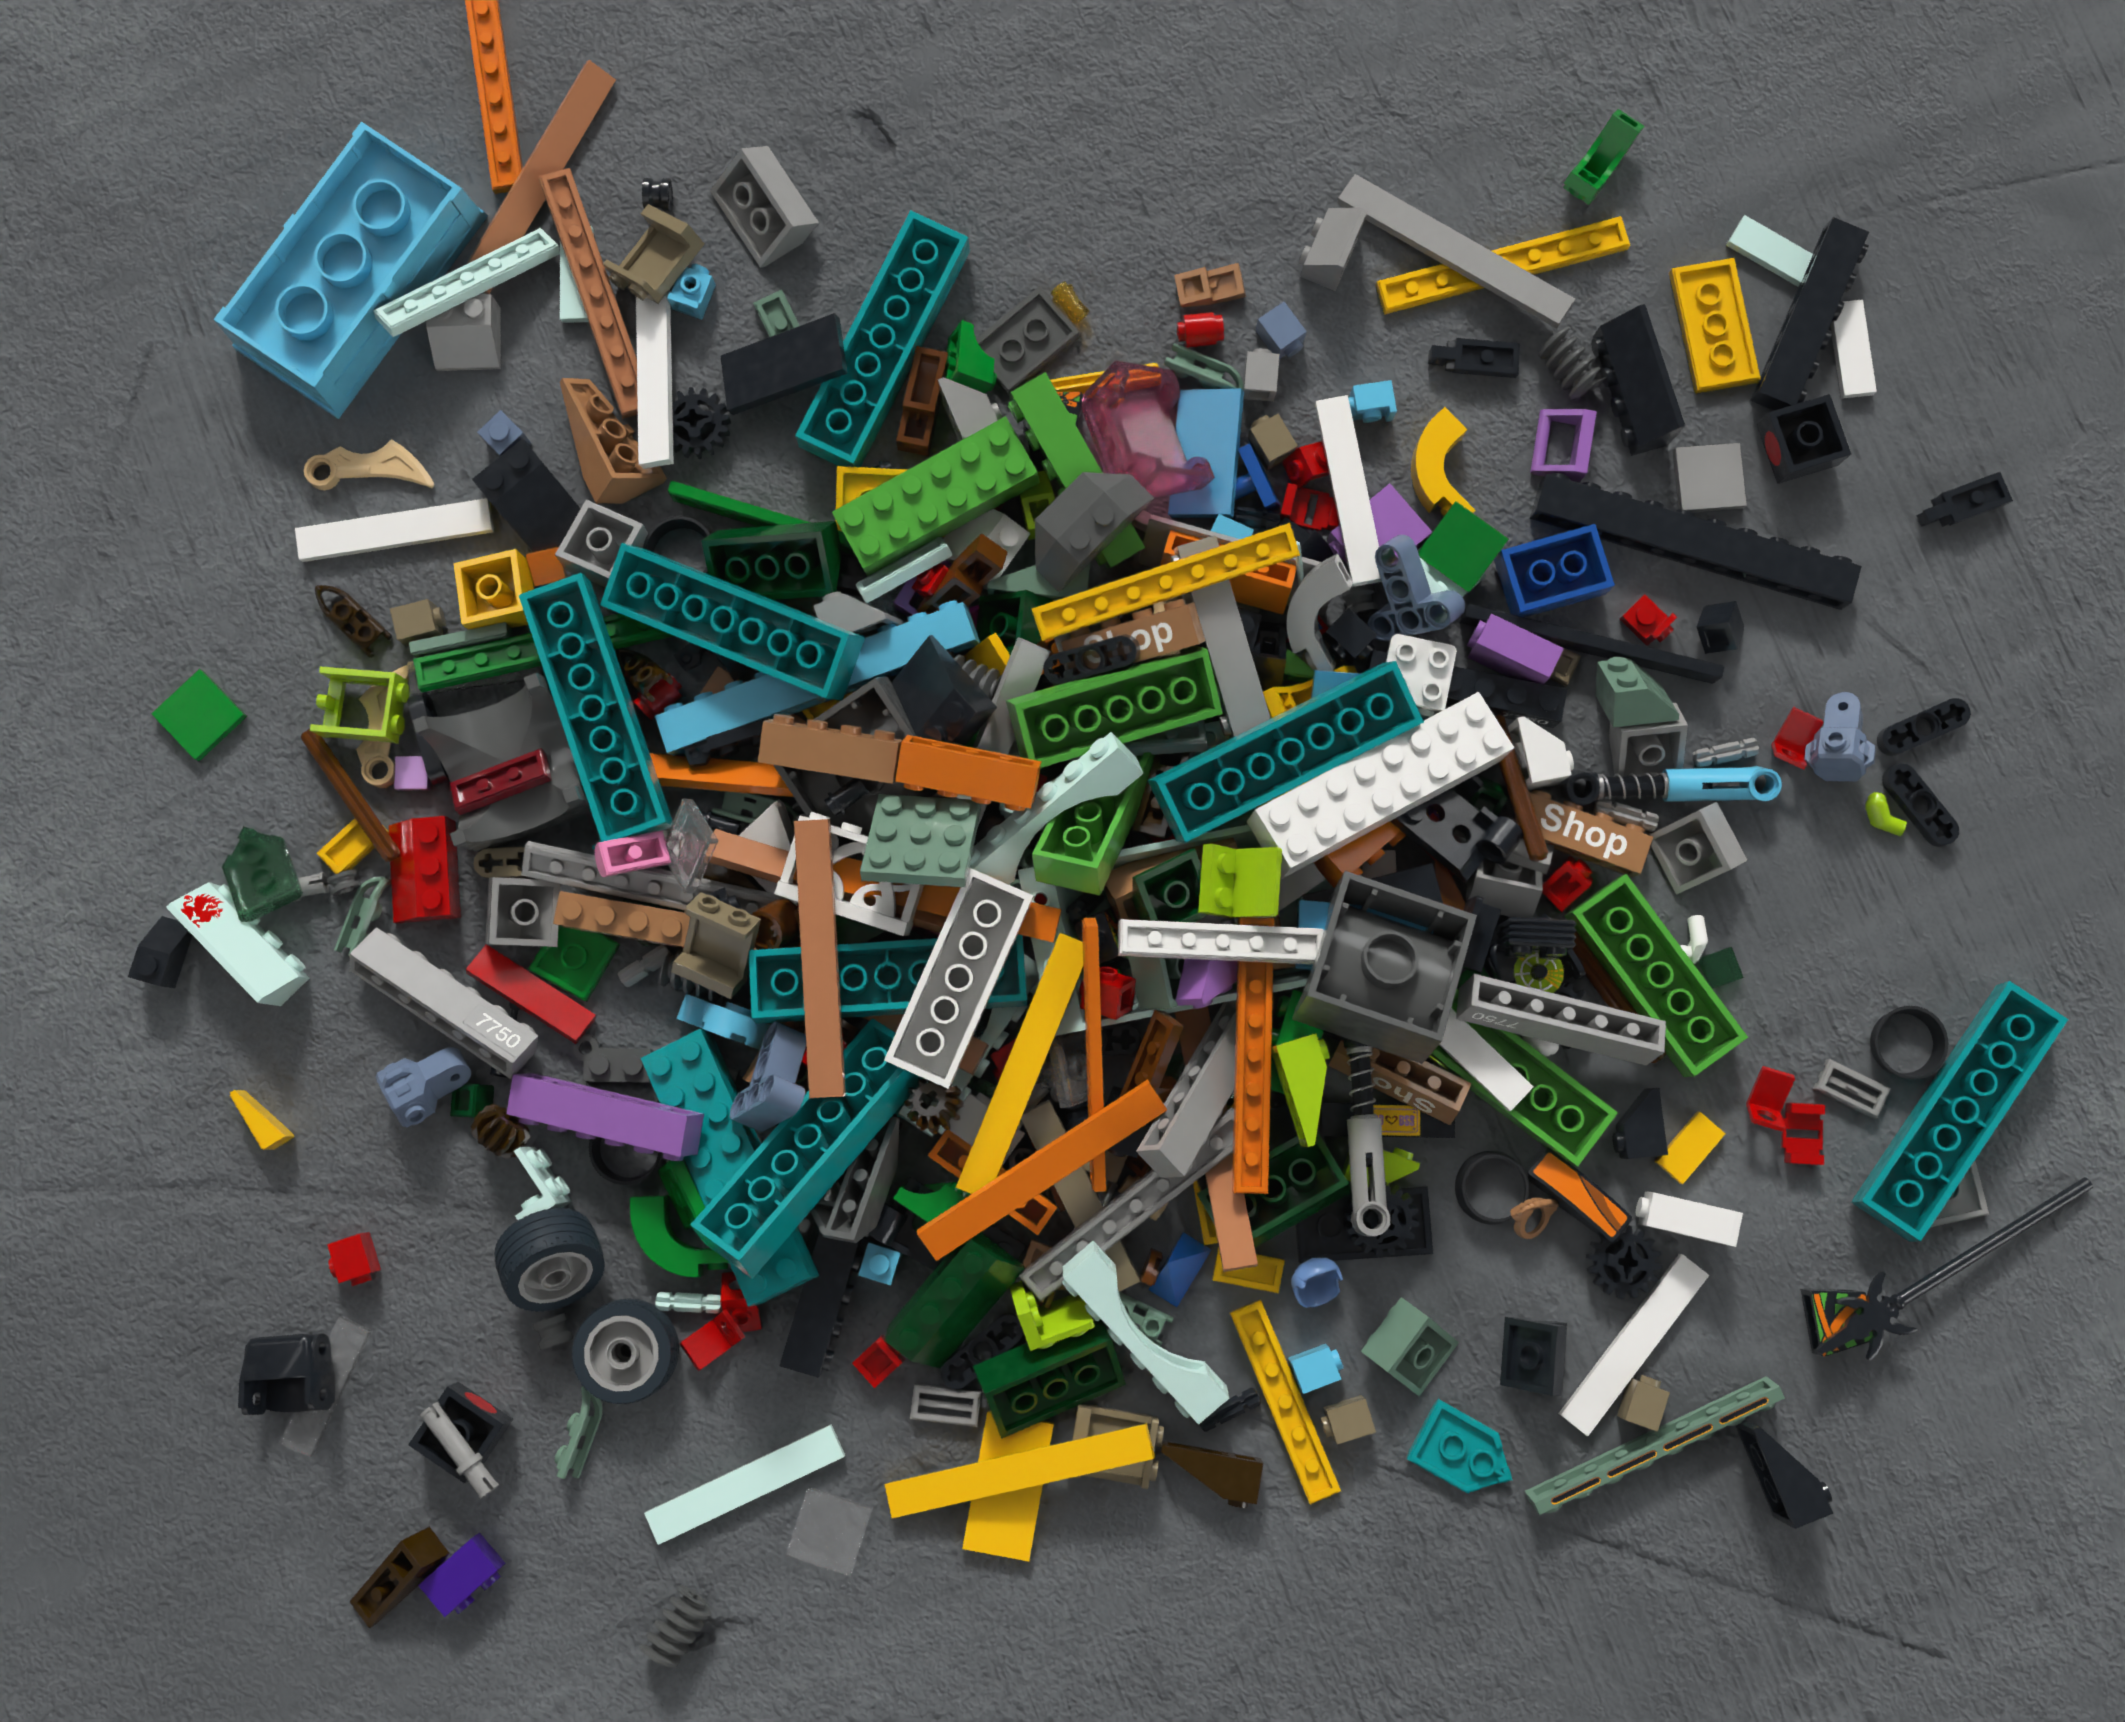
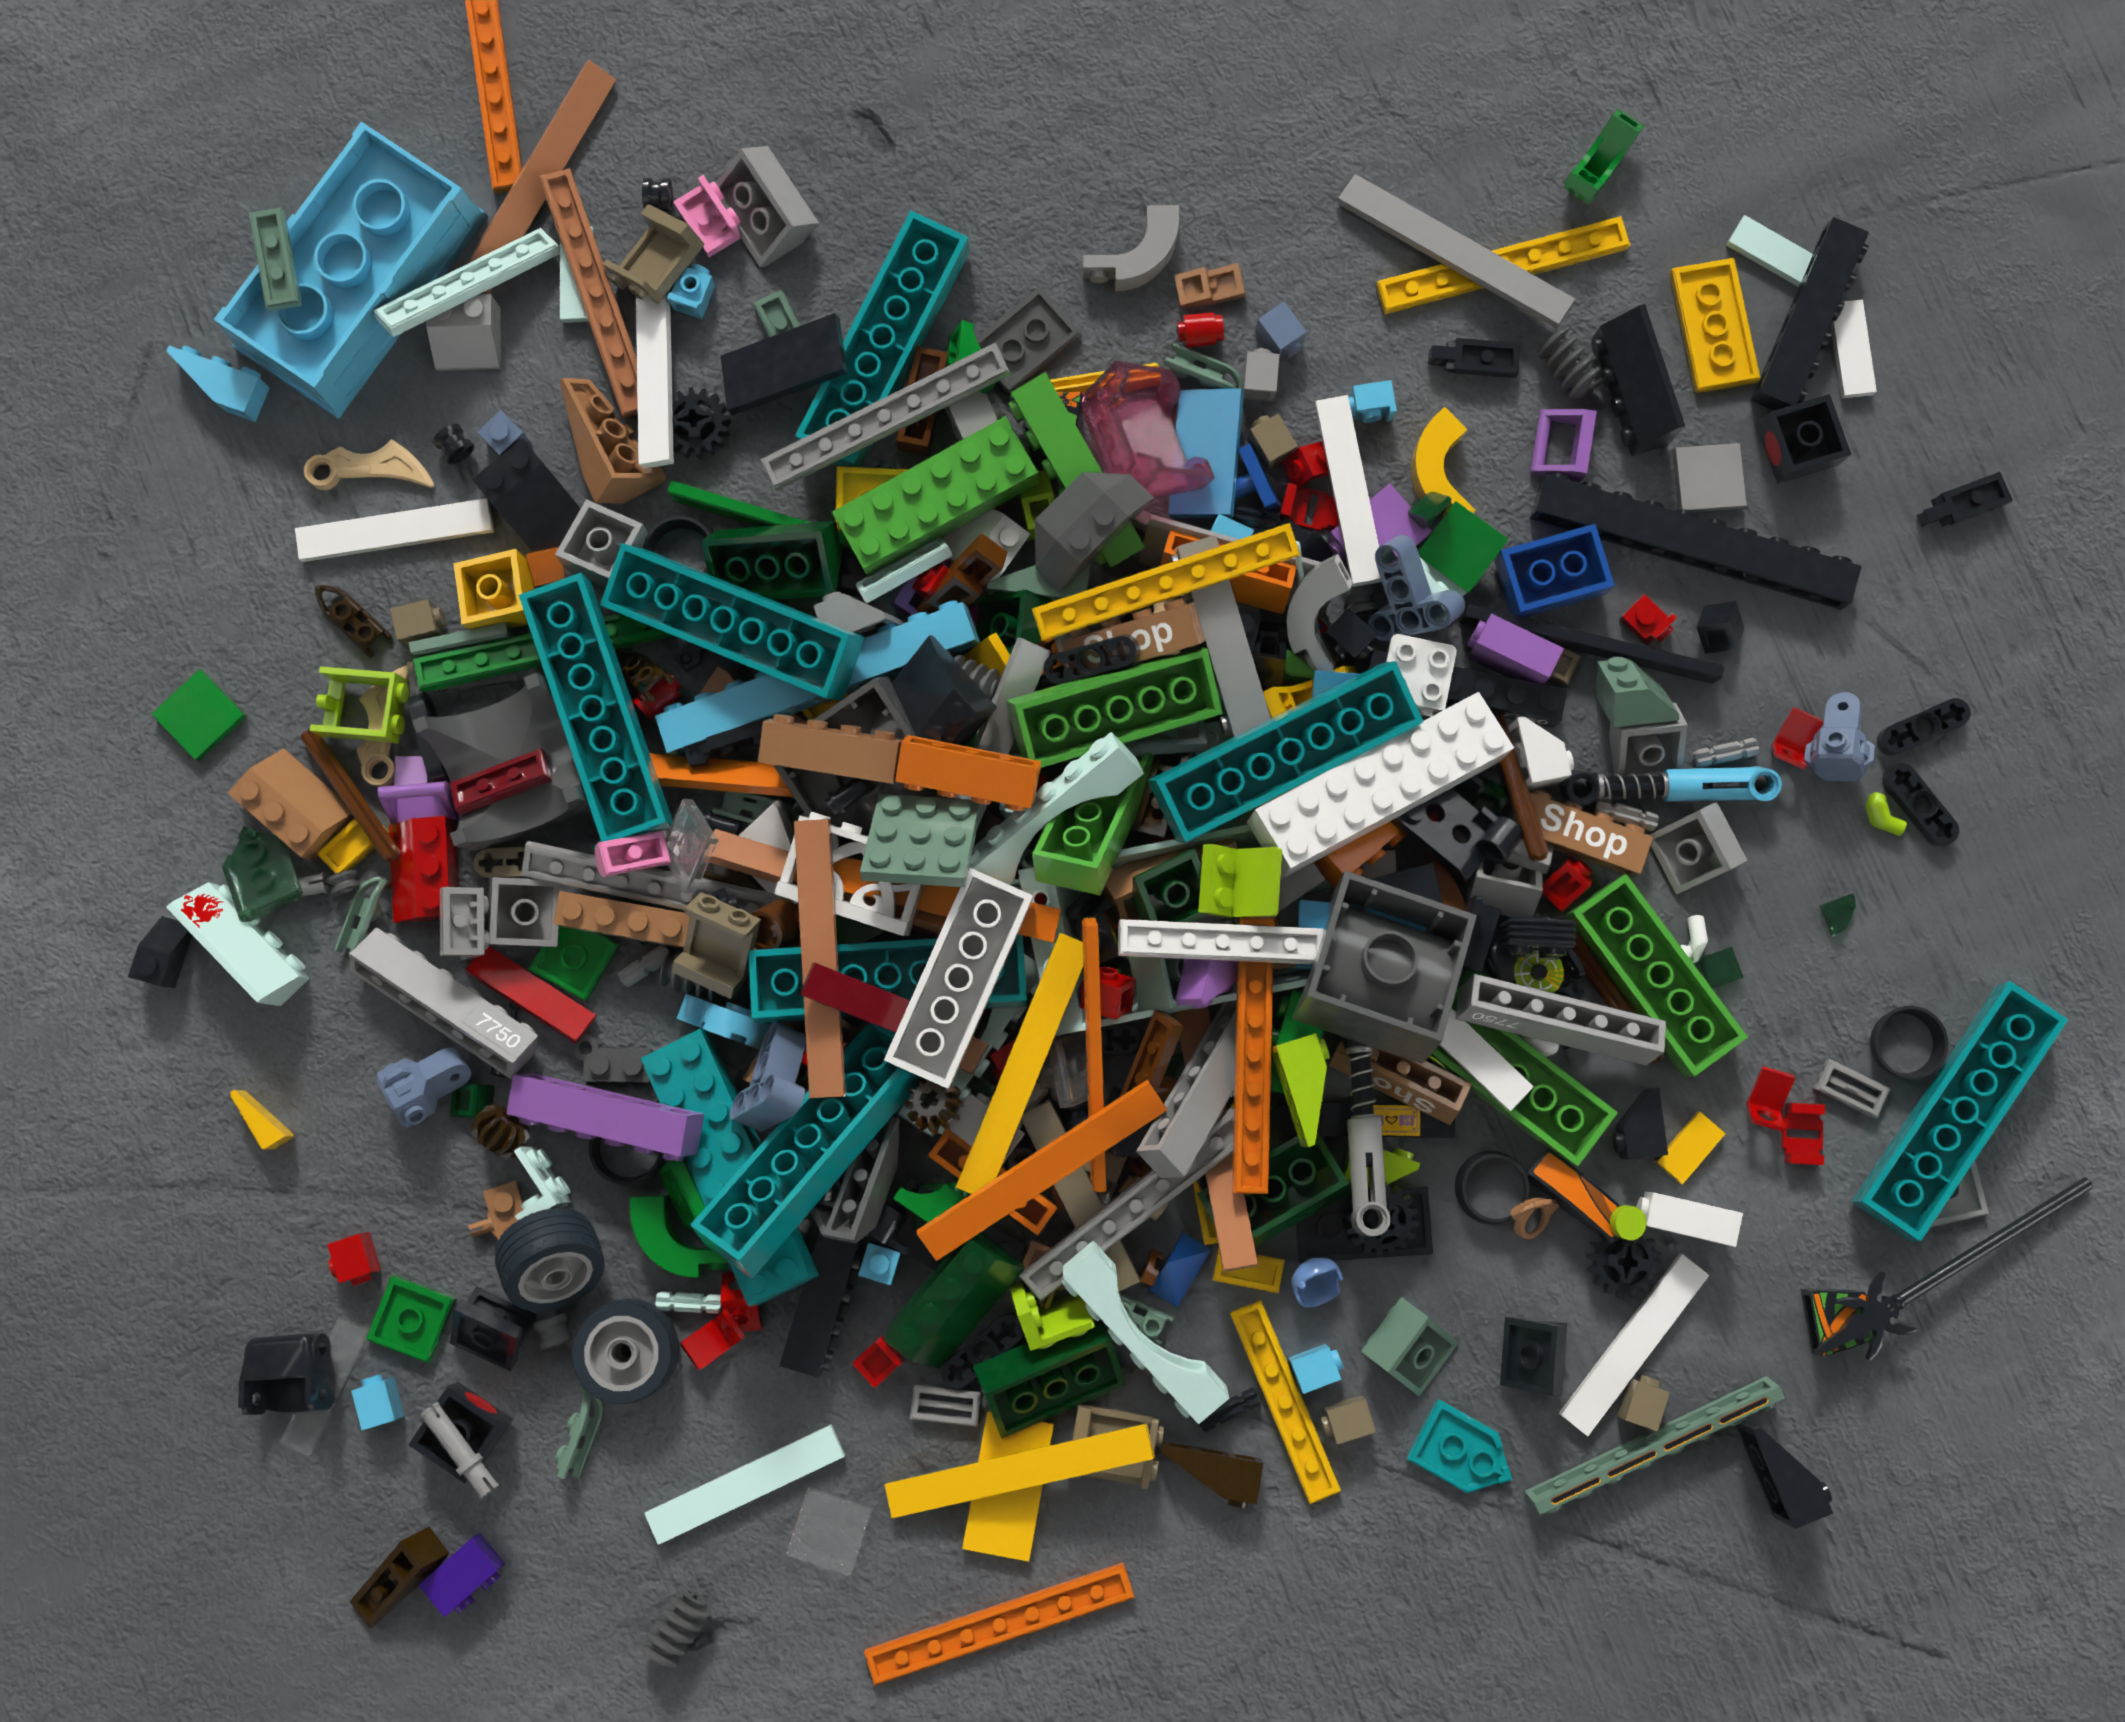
clear yellow pin [1051,281,1090,324] -> none
light grey slope [1298,207,1368,291] -> none
none -> medium azure slope [167,345,270,422]
none -> medium nougat slope [228,748,354,861]
none -> sand green tile [249,207,302,312]
none -> medium azure brick [351,1374,405,1430]
none -> green tile [366,1275,457,1363]
none -> medium lavender tile [378,781,459,824]
none -> black wheel [432,424,475,465]
none -> light grey bracket [440,887,489,960]
none -> black bracket [450,1286,537,1372]
none -> medium nougat plate [468,1181,524,1240]
none -> bright pink bracket [673,175,741,258]
none -> light grey tile [760,342,1011,491]
none -> dark red tile [800,962,910,1033]
none -> orange tile [864,1562,1135,1686]
none -> light grey arch [1083,205,1179,292]
none -> dark green slope [1408,492,1452,529]
none -> lime tile [1610,1205,1647,1240]
none -> clear green tile [1819,893,1856,936]

